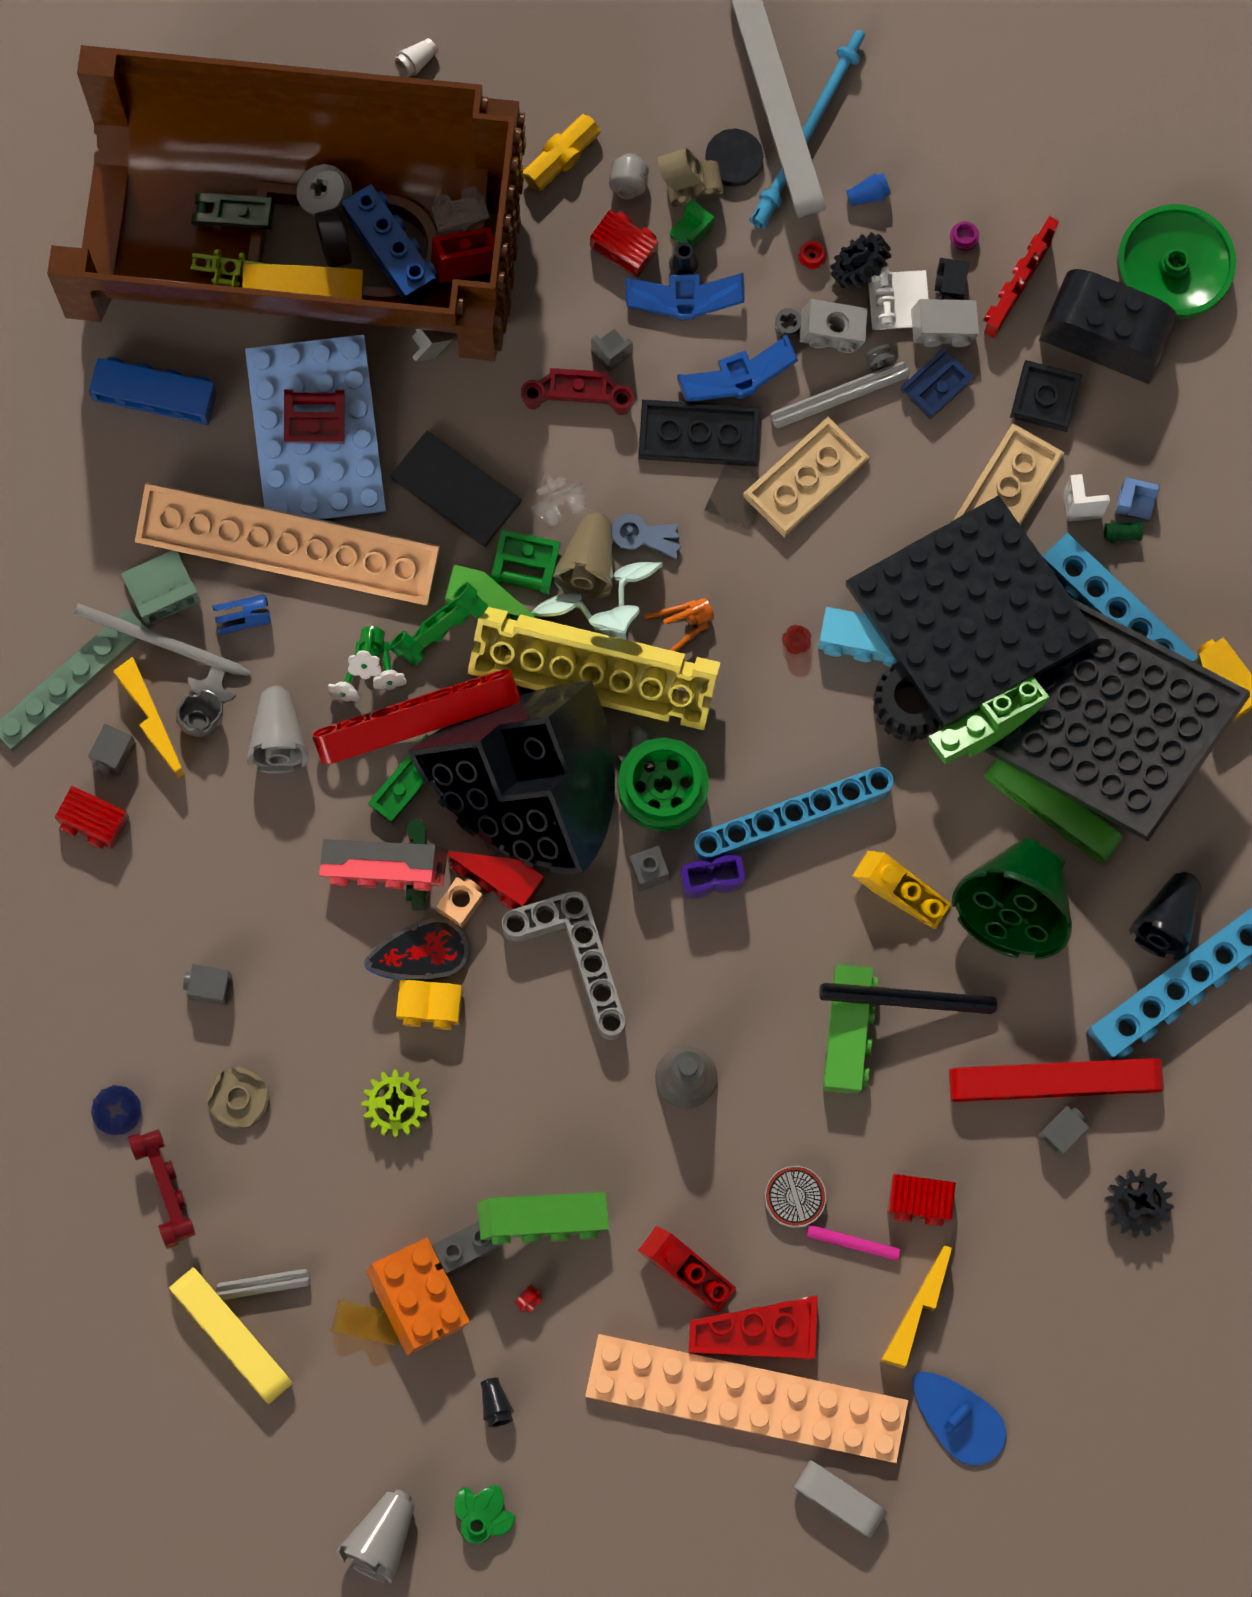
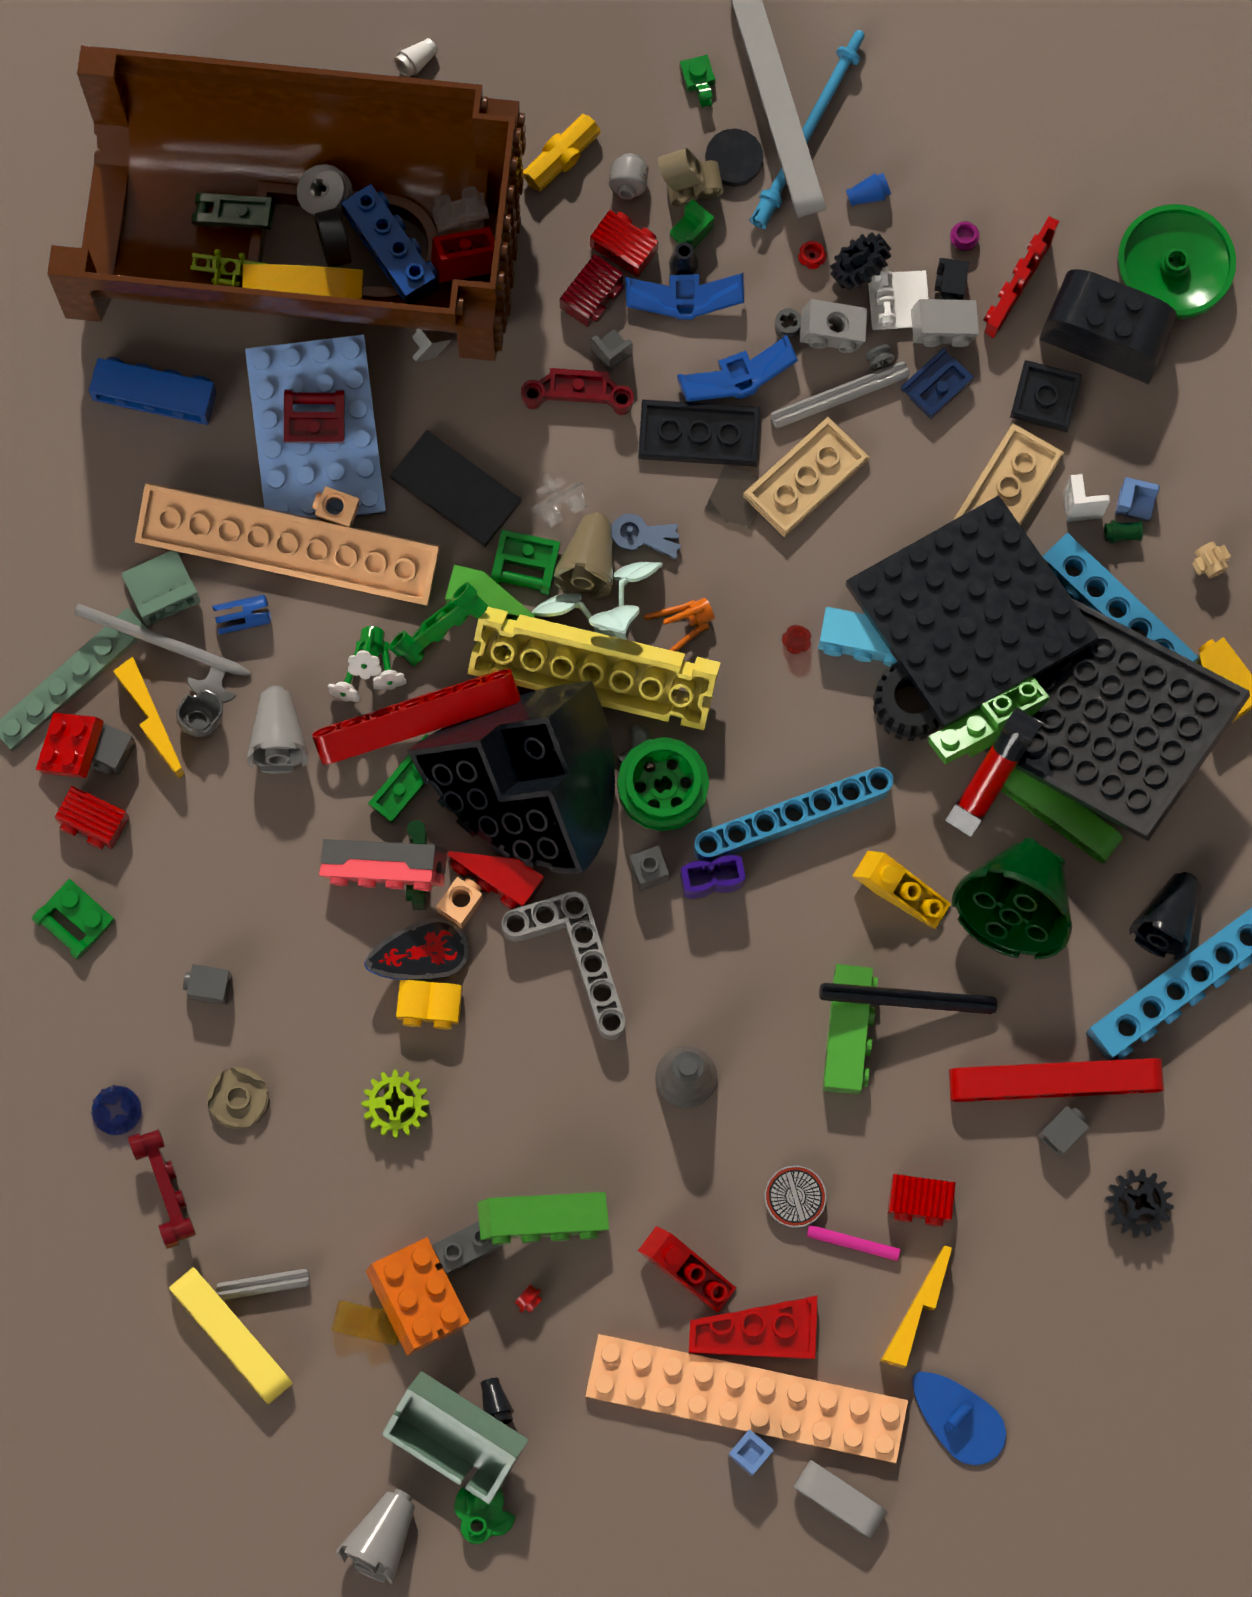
none -> green plate [32,879,116,960]
none -> red plate [35,713,104,778]
none -> light nougat brick [312,486,361,528]
none -> sand green piece [382,1371,529,1504]
none -> dark red brick [559,254,624,327]
none -> green plate [679,54,716,108]
none -> medium blue panel [728,1429,774,1476]
none -> piece [945,707,1043,837]
none -> tan gear [1192,541,1231,579]

